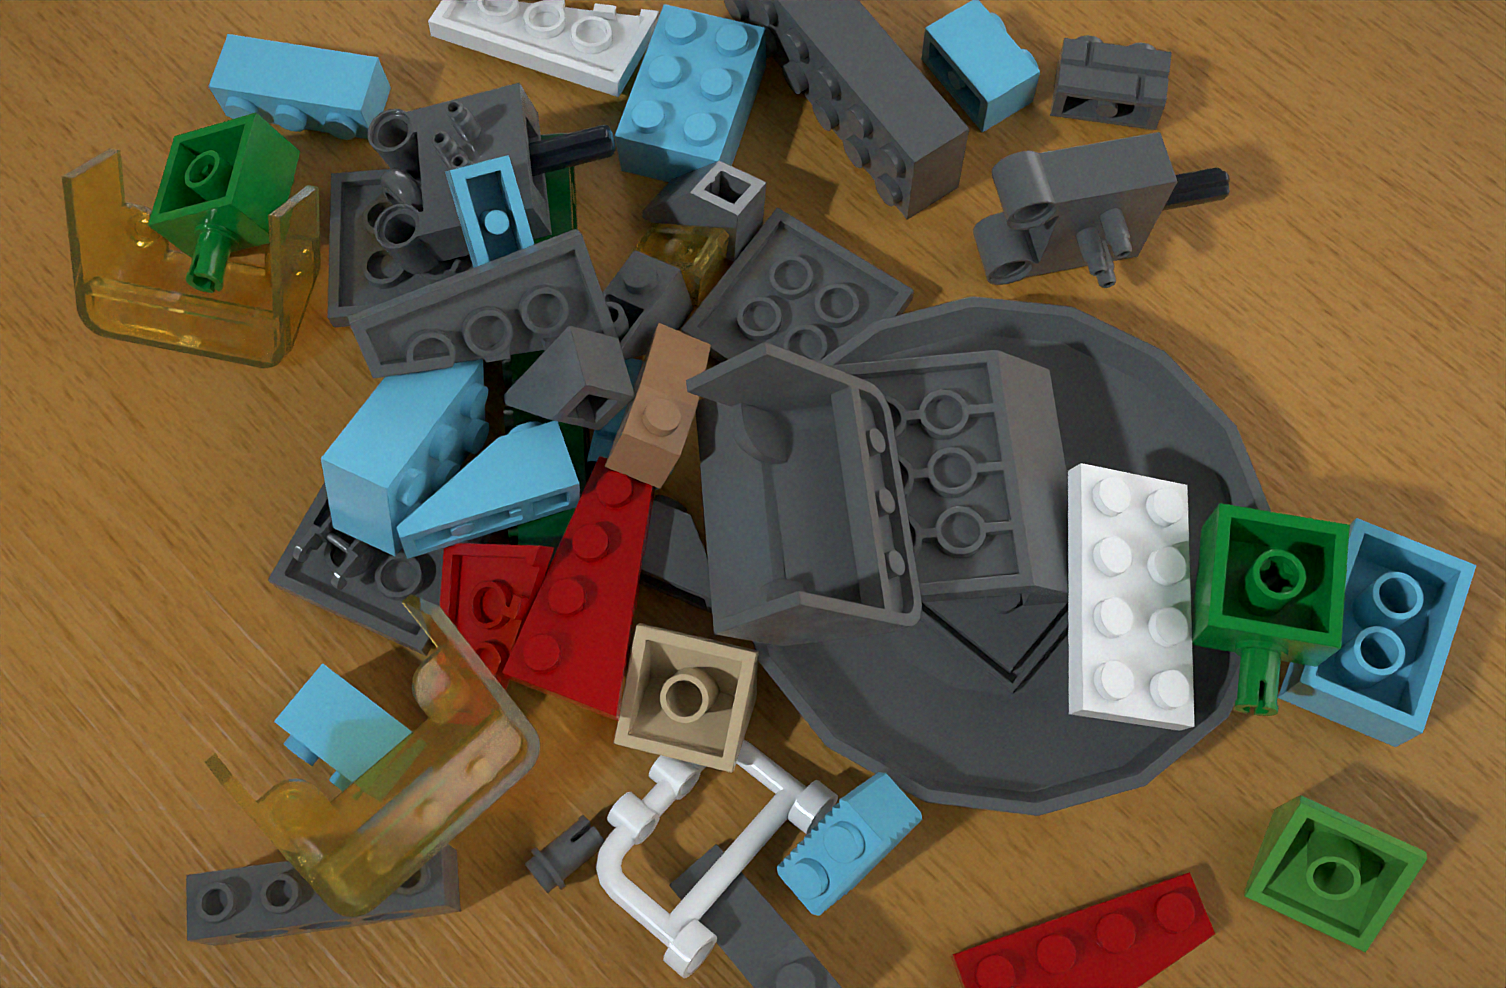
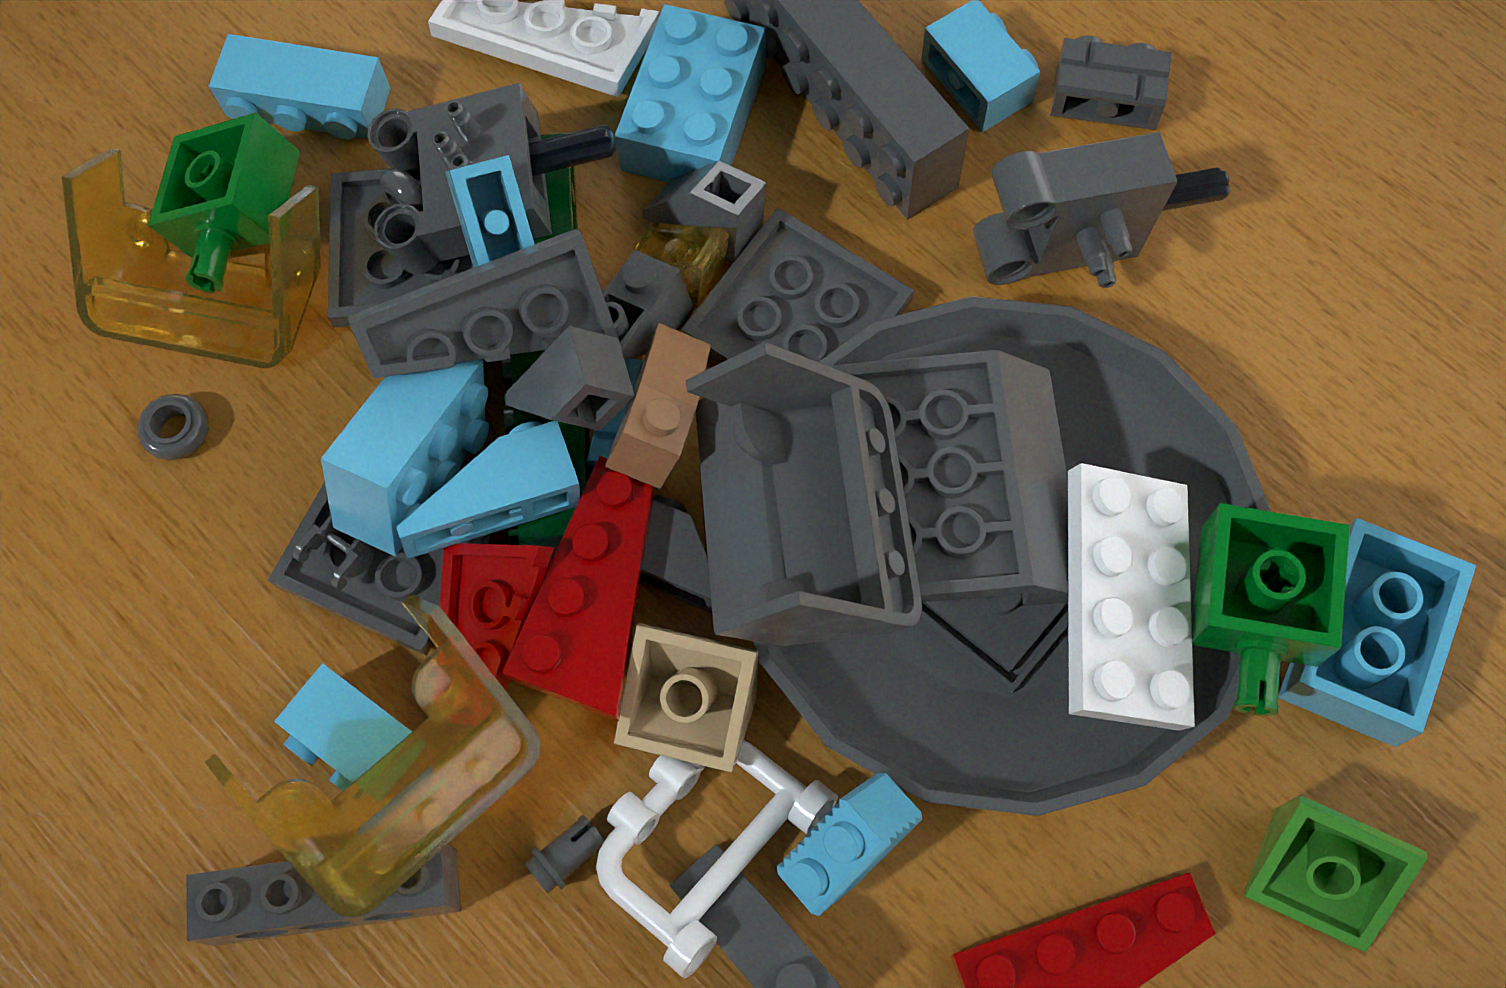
none -> dark grey piece [137,394,209,461]

